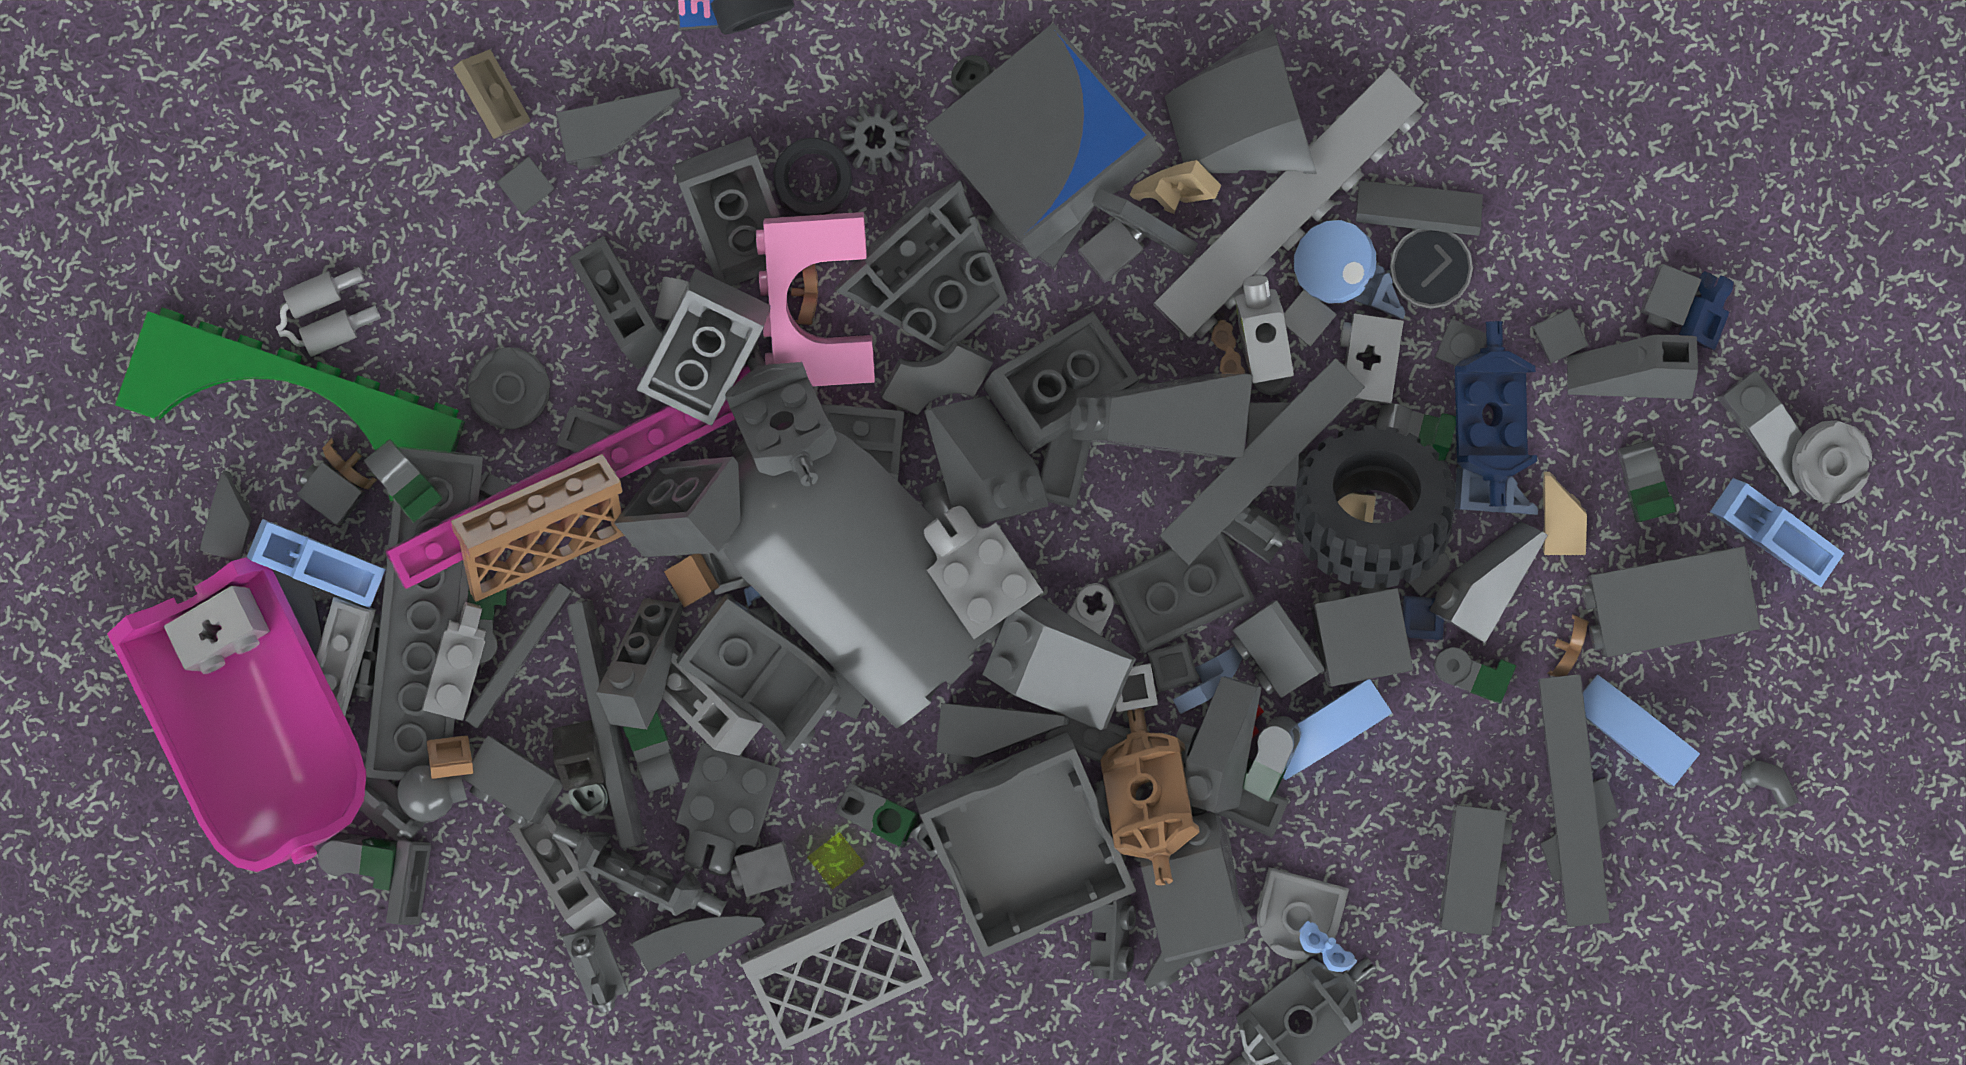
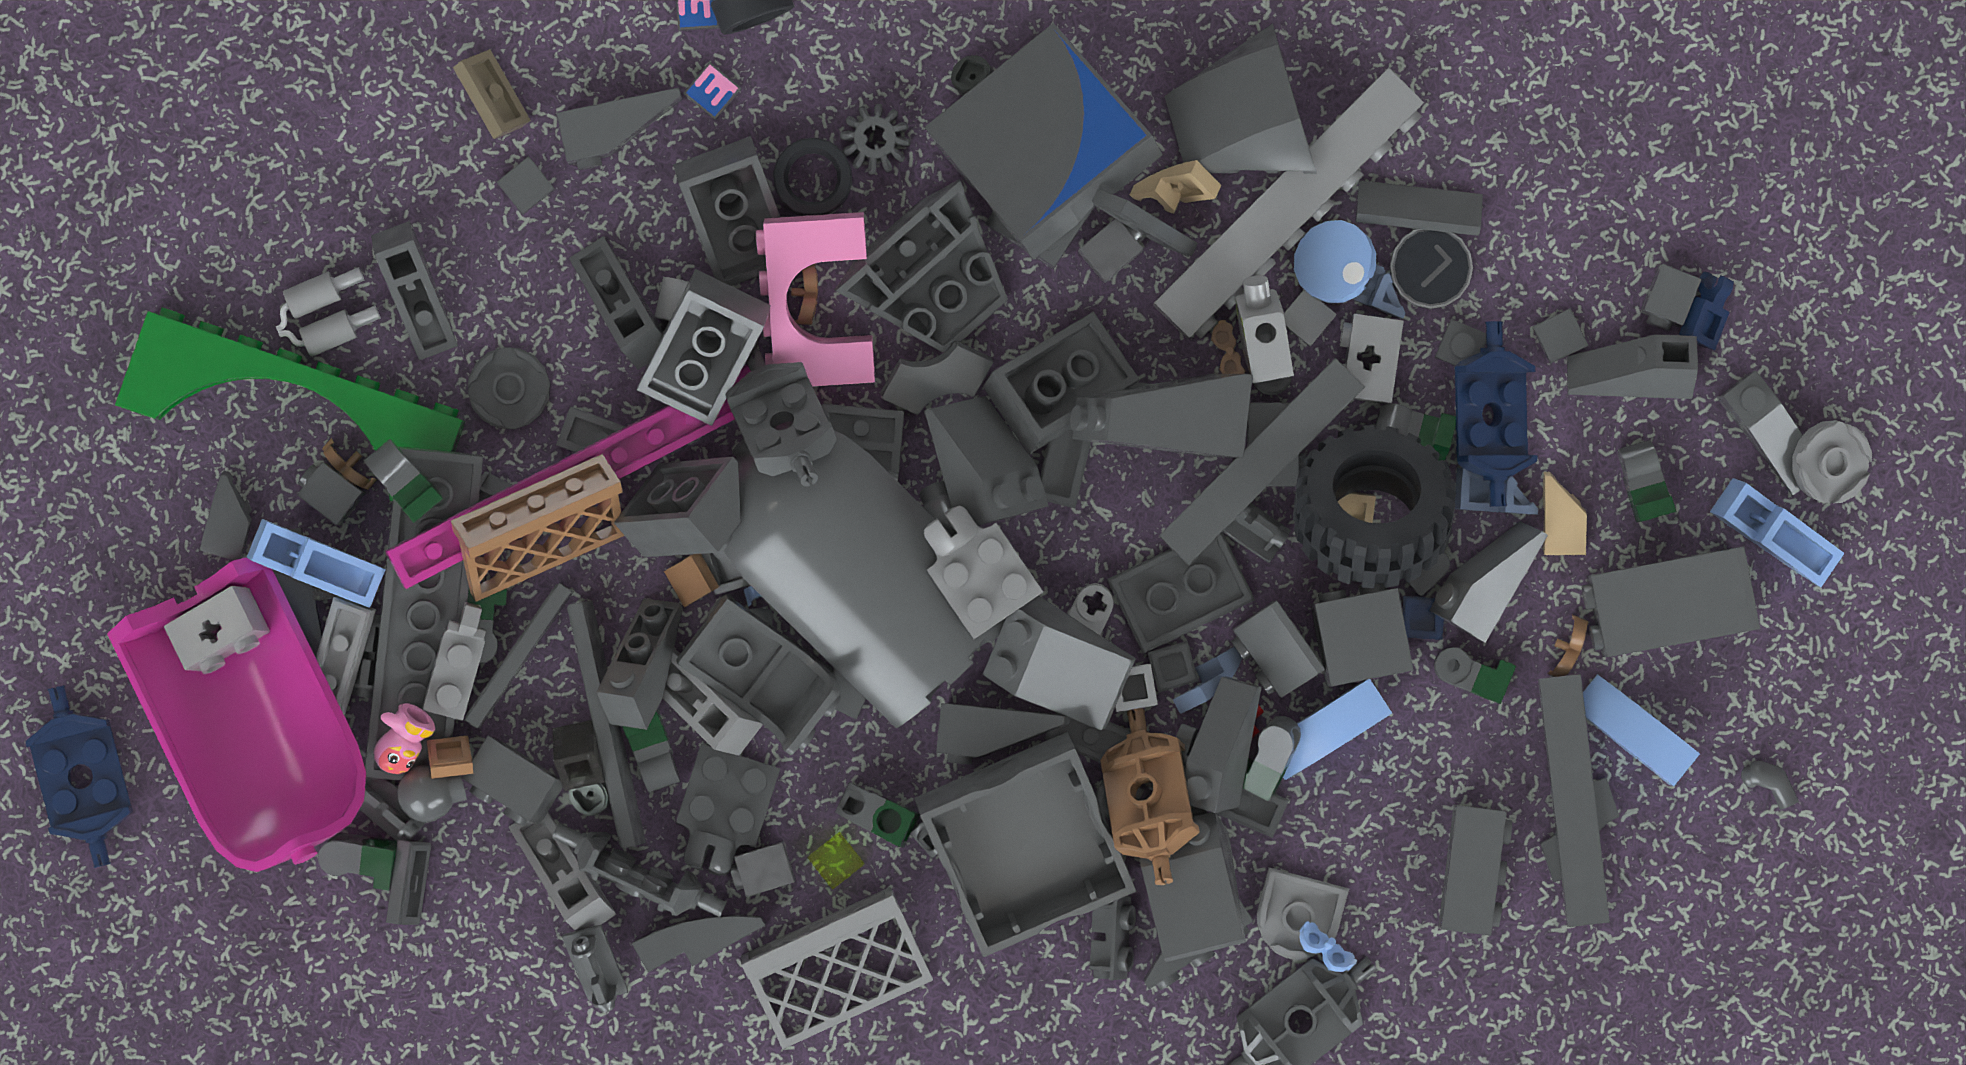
none -> dark blue plate [25,685,133,868]
none -> dark grey slope [371,221,458,361]
none -> bright pink animal [374,703,435,774]
none -> tile [683,61,742,121]

